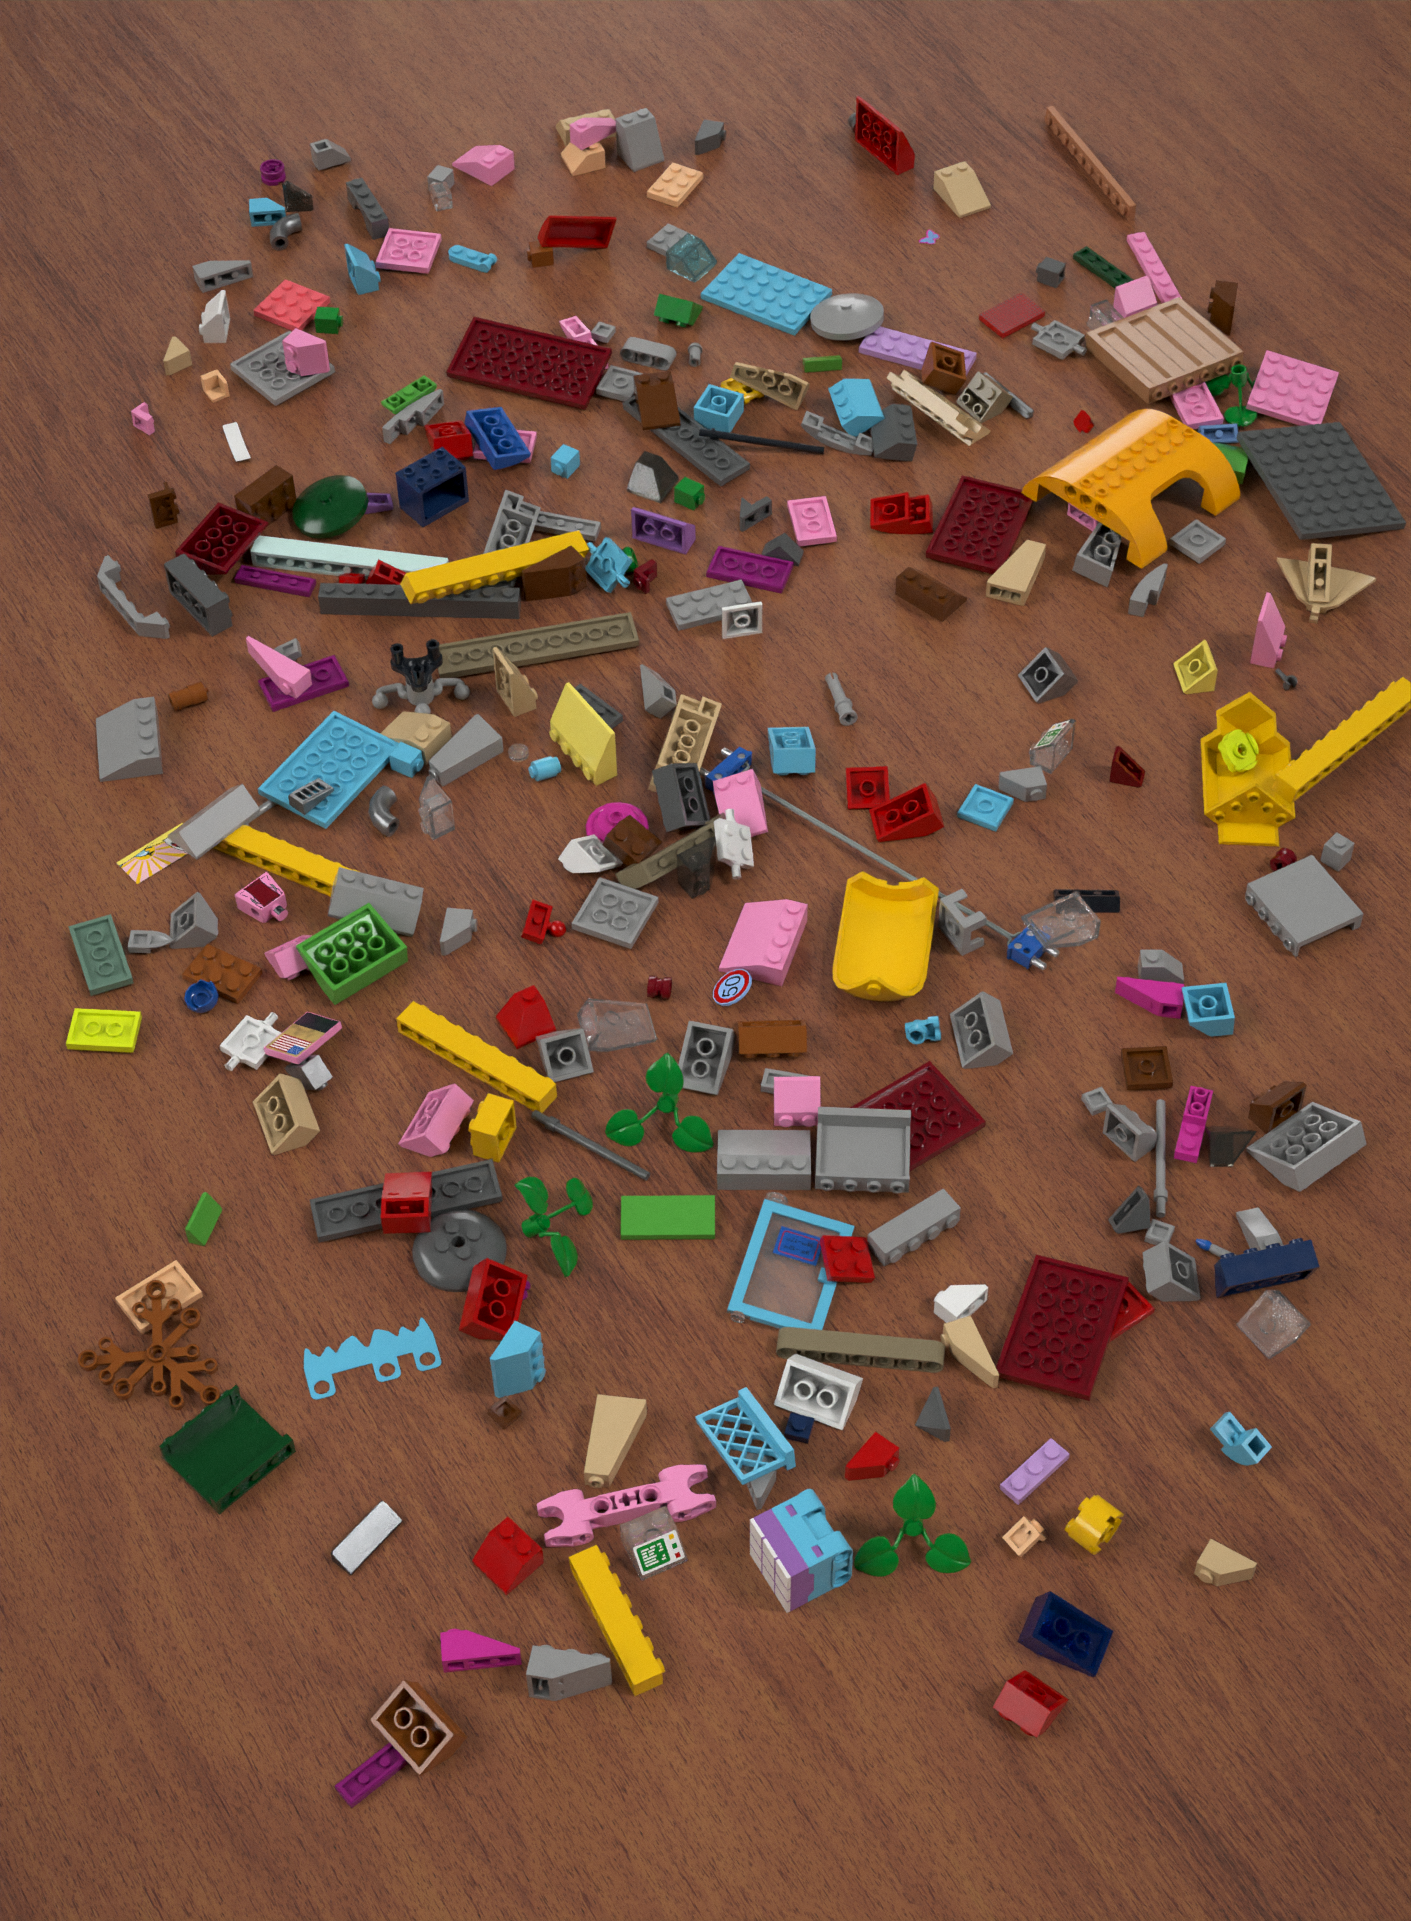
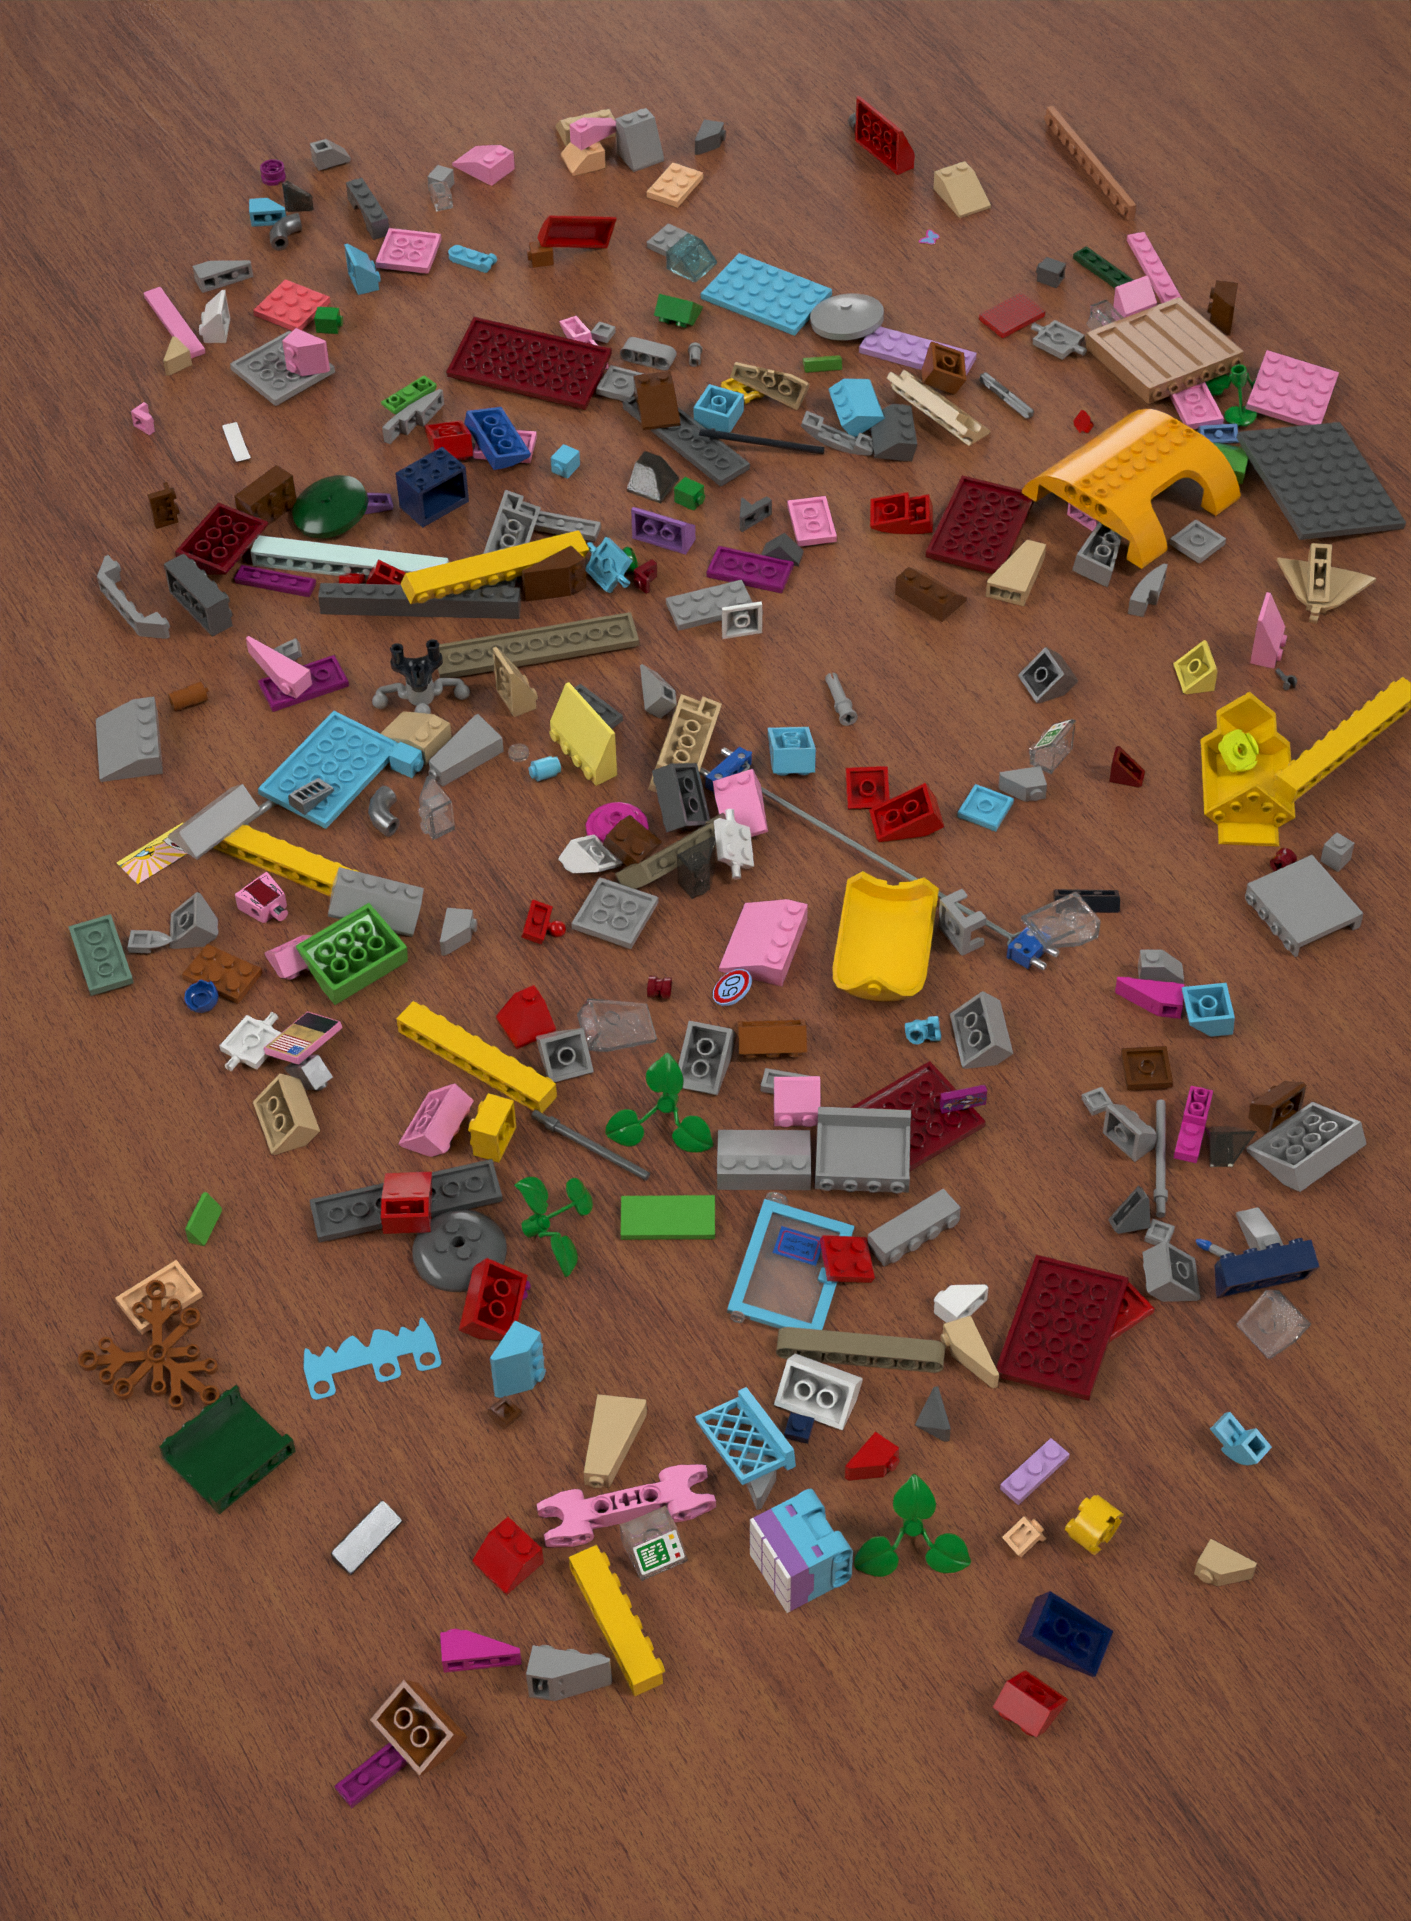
neon yellow plate [66,1008,142,1053] -> none
light nougat panel [200,370,230,402] -> none
dark tan slope [956,371,1013,423] -> none
none -> bright pink tile [144,287,205,359]
none -> magenta tile [940,1085,987,1113]

